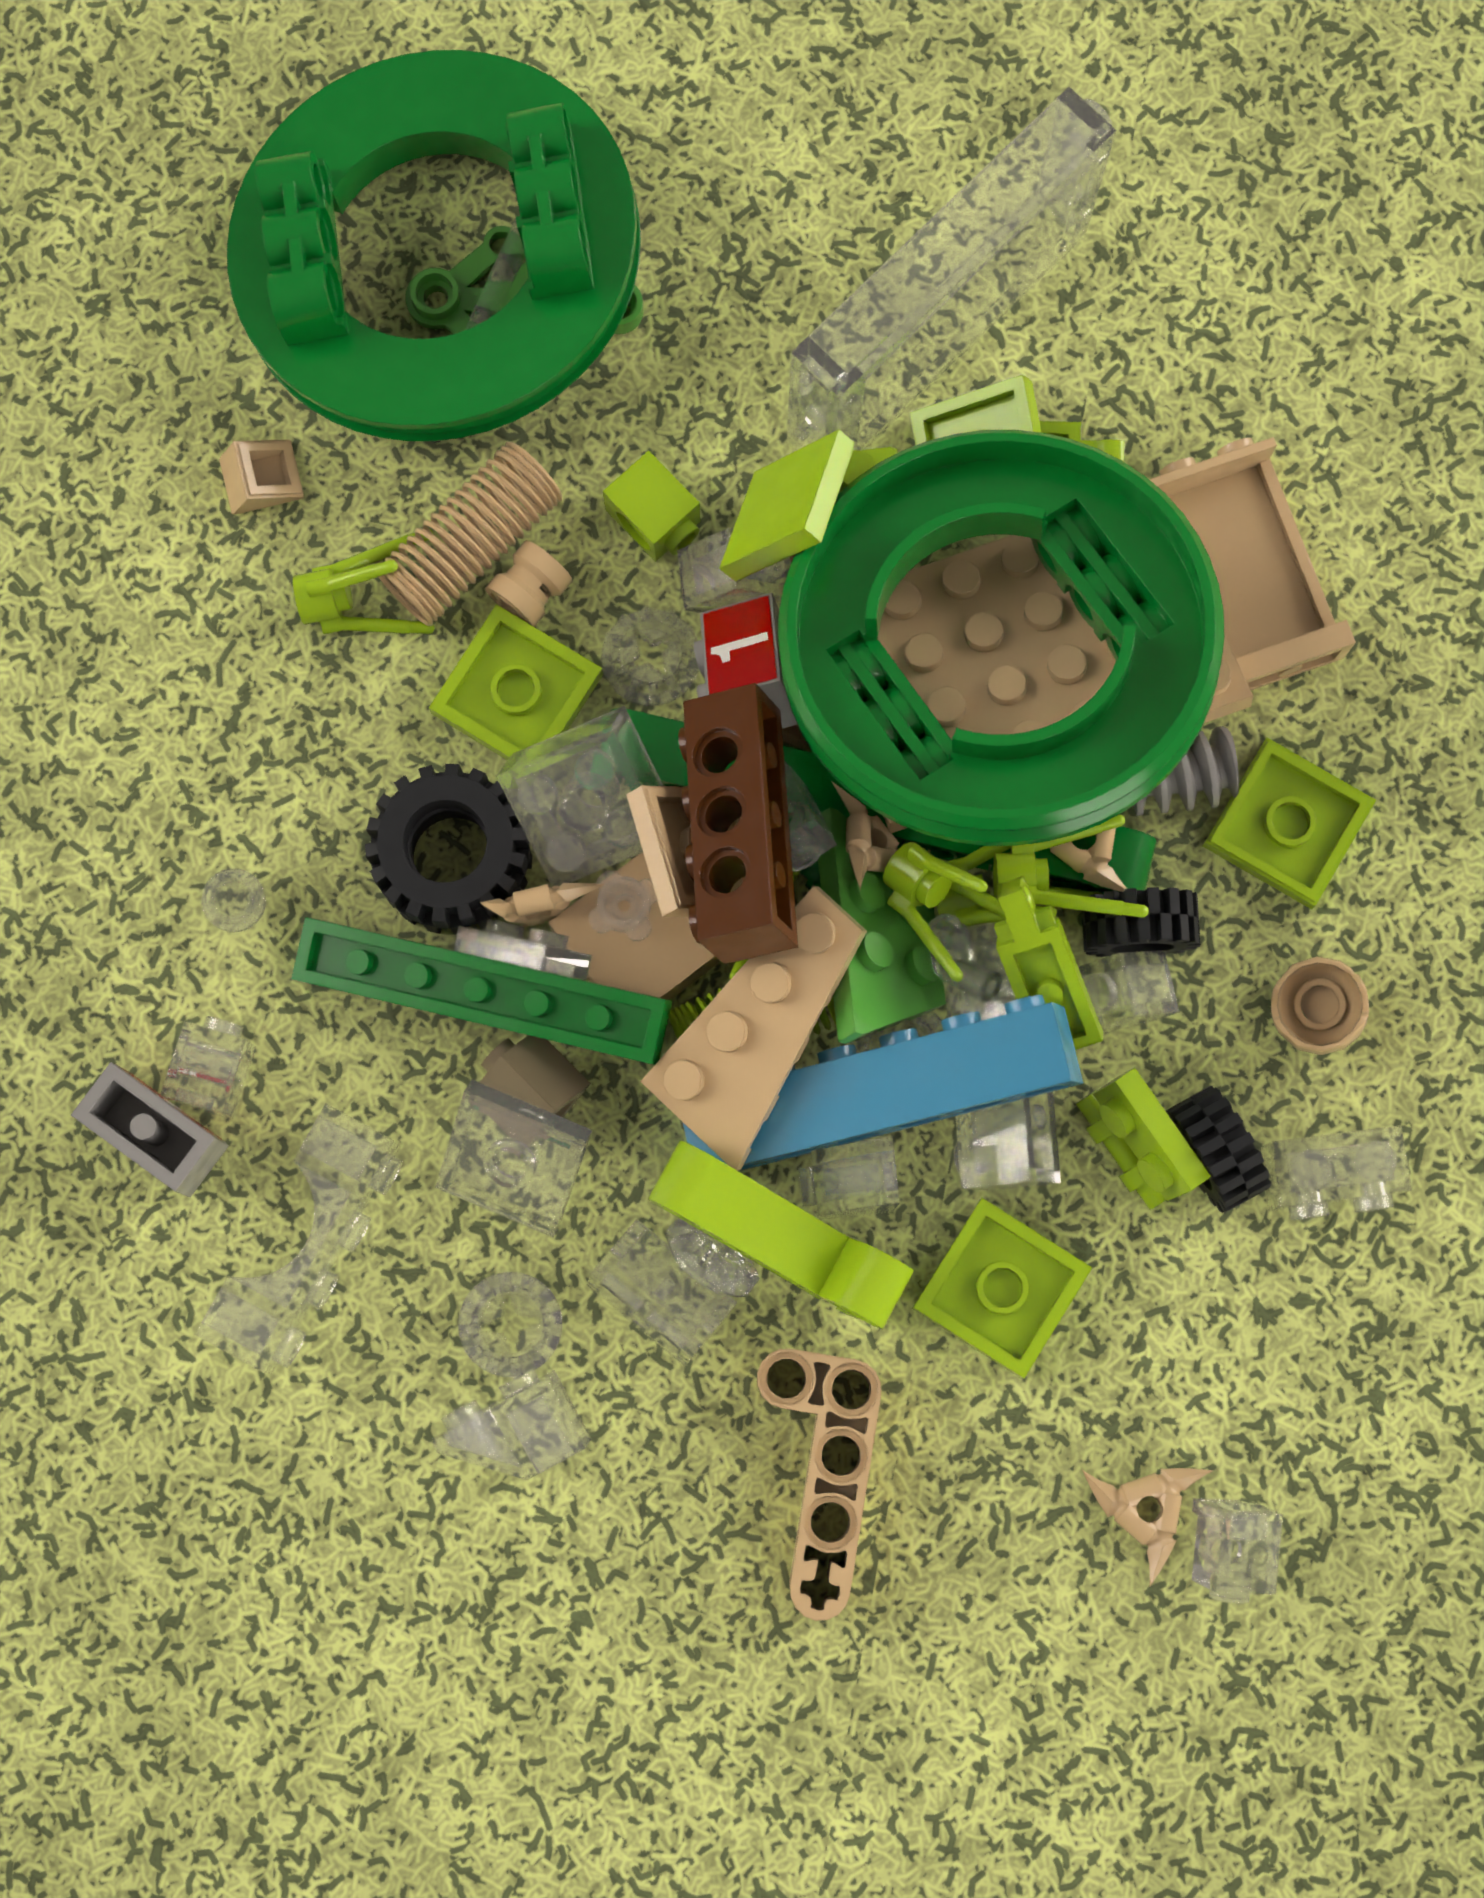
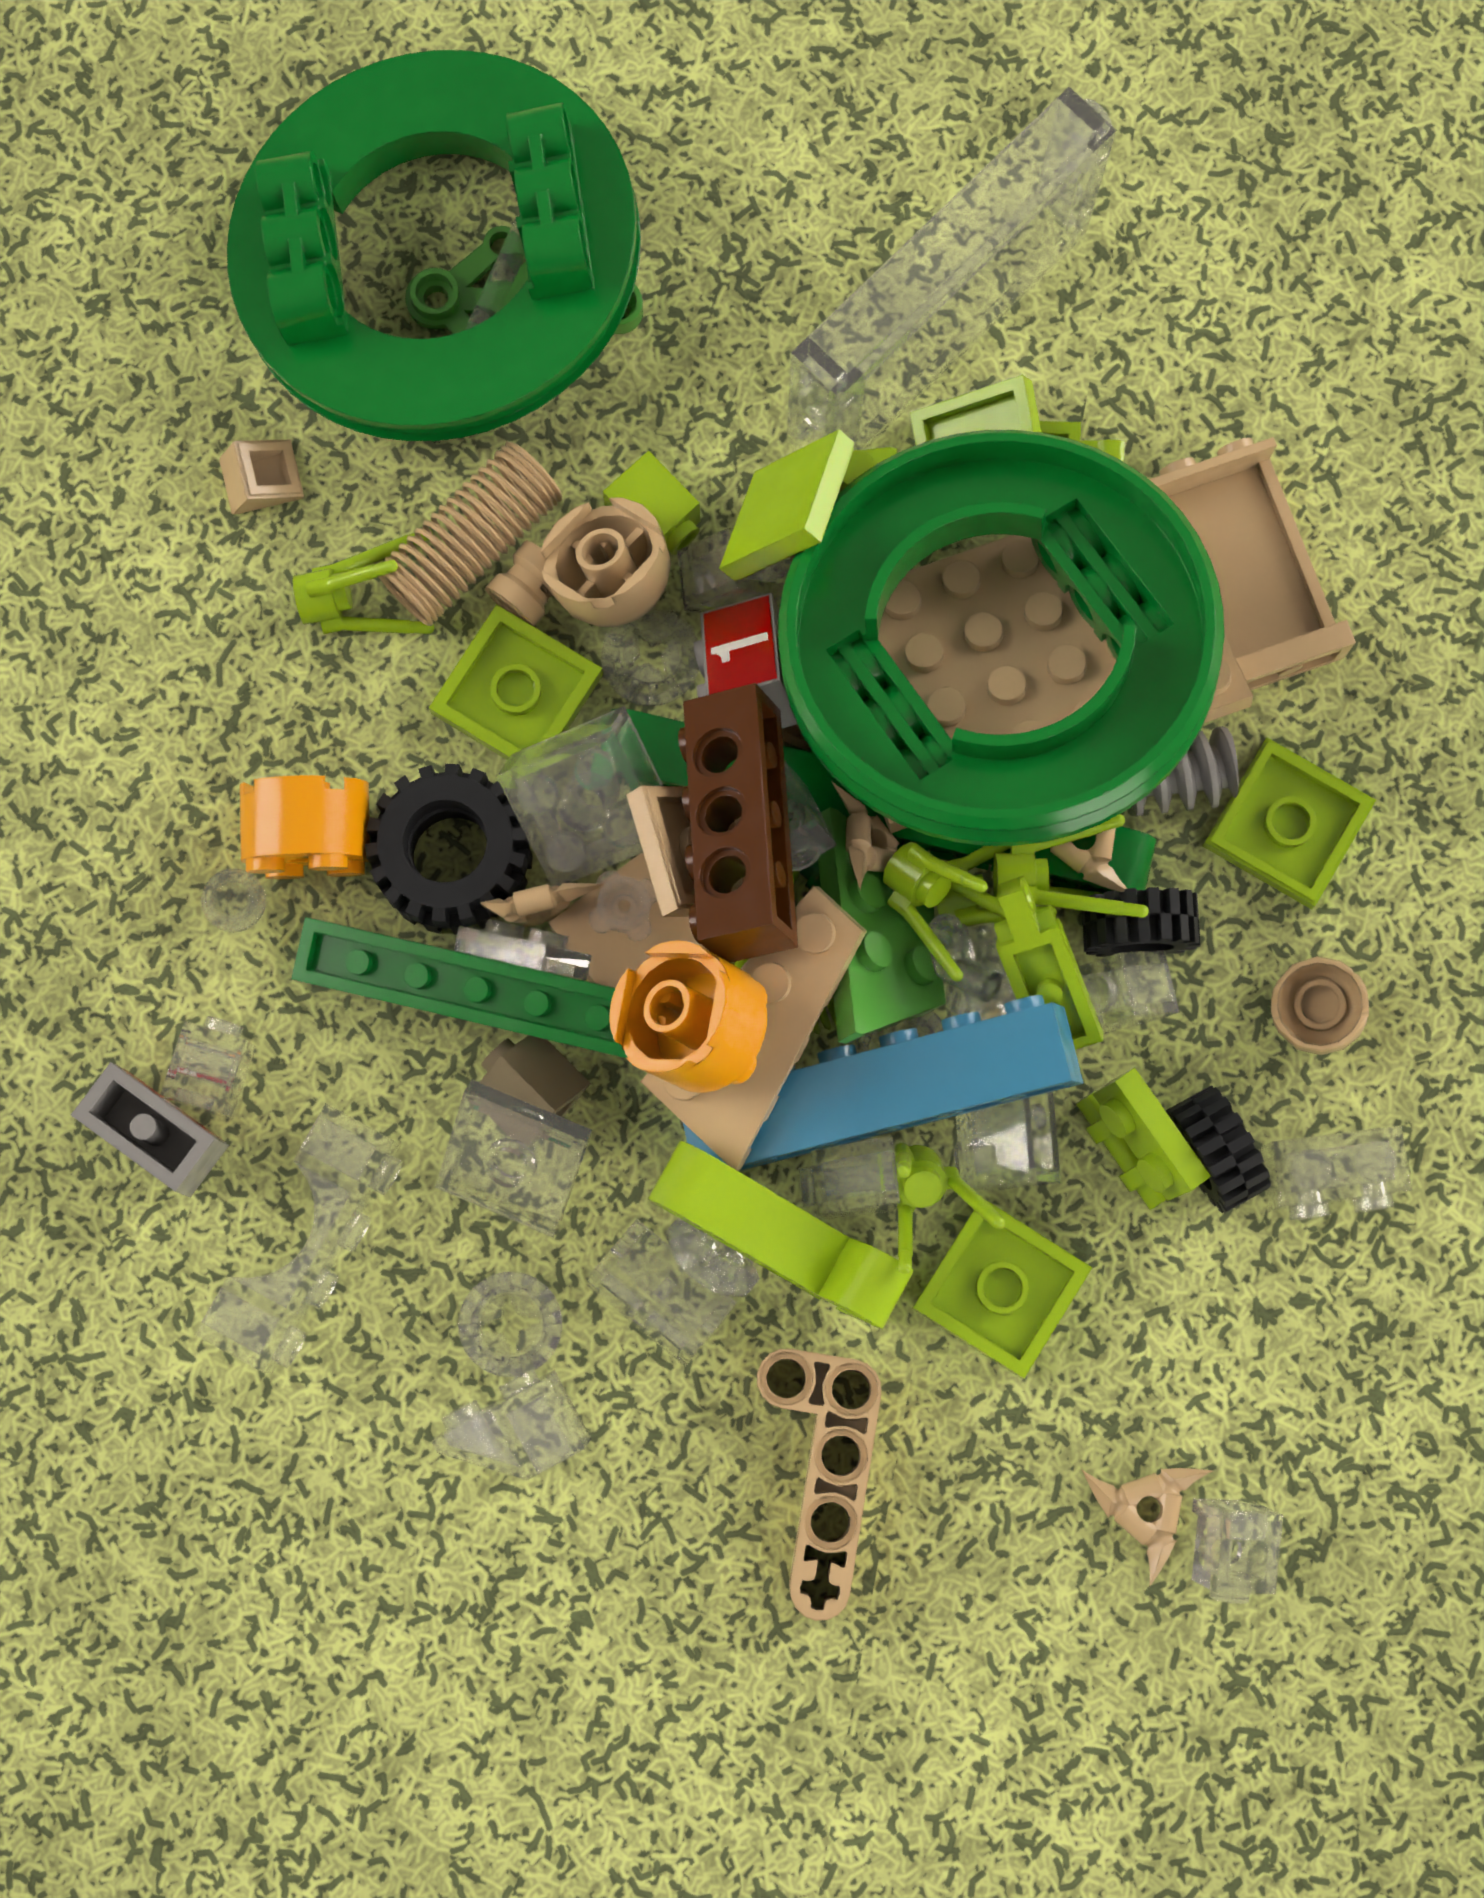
none -> light orange brick [240,775,370,879]
none -> tan cylinder [541,498,671,627]
none -> light orange brick [609,940,767,1093]
none -> lime plant [891,1143,1005,1274]

